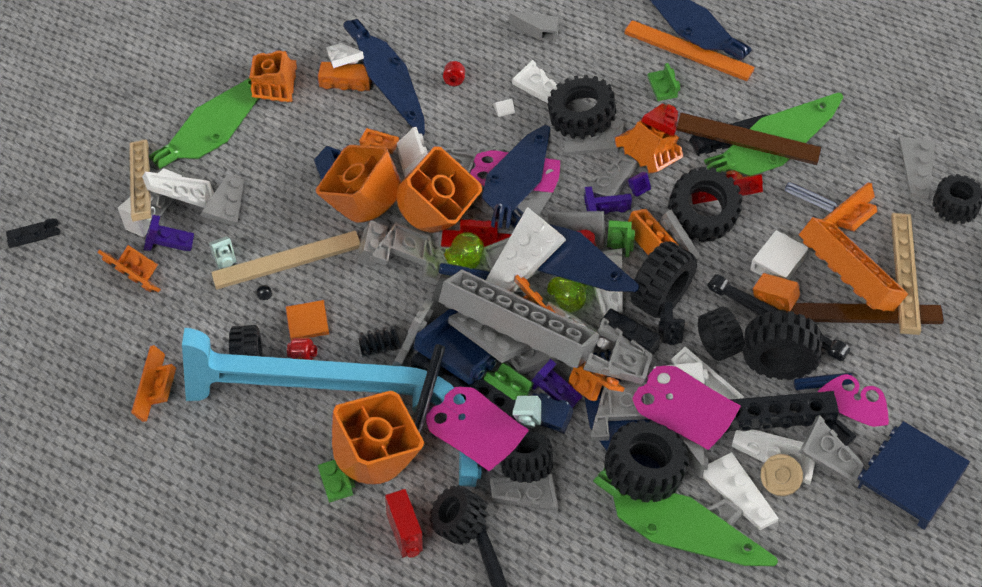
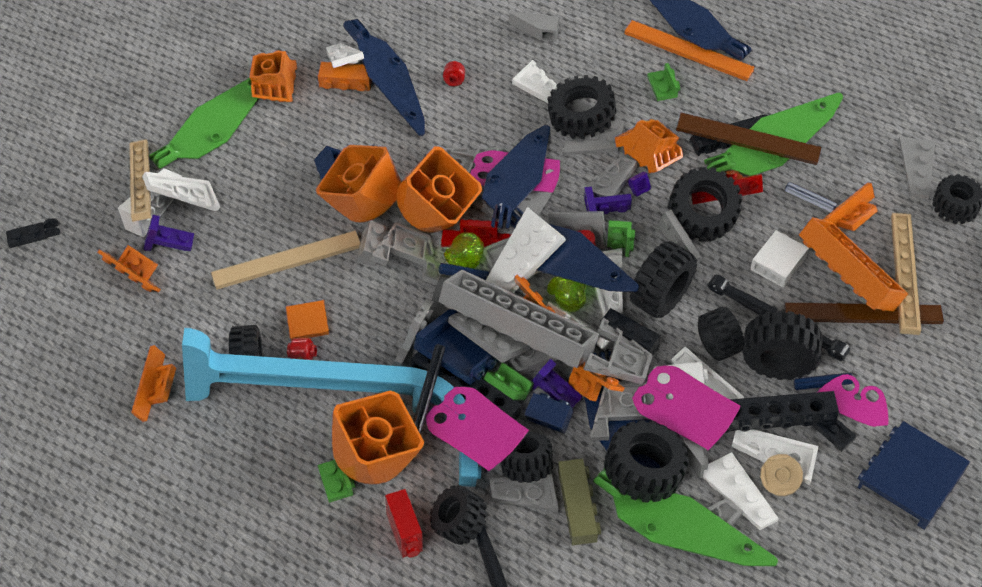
light grey wing [200,175,244,225] -> none
light aqua slope [209,236,237,269] -> none
black hinge [256,285,272,300] -> none
black piece [358,325,401,357] -> none
orange plate [359,128,399,154] -> none
white slope [397,127,428,177] -> none
white slope [493,99,515,117] -> none
light aqua slope [513,396,541,428] -> none
orange brick [627,209,678,255] -> none
red wing [641,103,678,136] -> none
black bracket [658,302,685,345] -> none
orange brick [753,273,800,311] -> none
light grey wing [799,415,864,483] -> none
none -> olive brick [558,458,601,546]

